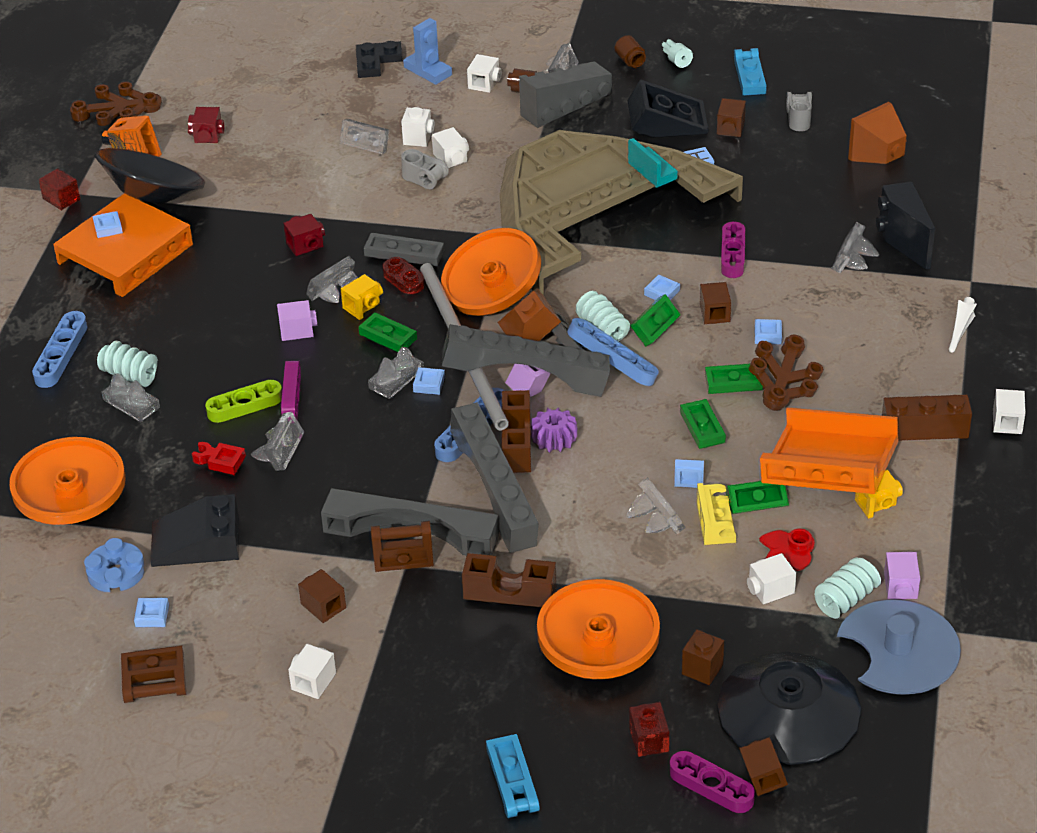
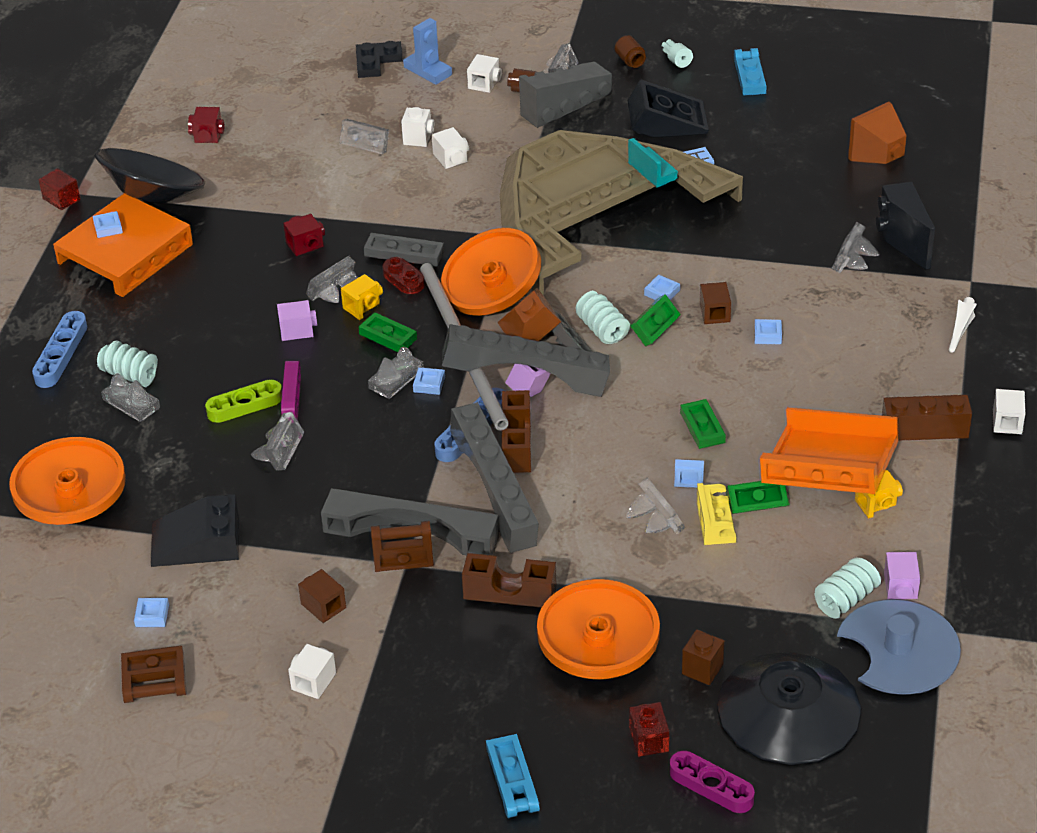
reddish brown plant [70,82,162,126] -> none
medium blue plate [84,538,144,592] -> none
orange torso [102,116,162,157] -> none
red plate [192,442,246,475] -> none
light grey piece [401,149,449,190] -> none
medium lavender gear [531,407,577,453] -> none
medium blue beam [567,318,659,386] -> none
green plate [705,363,763,394] -> none
reddish brown brick [717,98,746,137] -> none
magenta beam [721,222,745,278] -> none
reddish brown brick [739,737,788,796] -> none
white brick [747,553,796,605] -> none
reddish brown plant [749,334,824,411] -> none
red plate [759,529,815,571] -> none
light grey piece [786,92,812,131] -> none

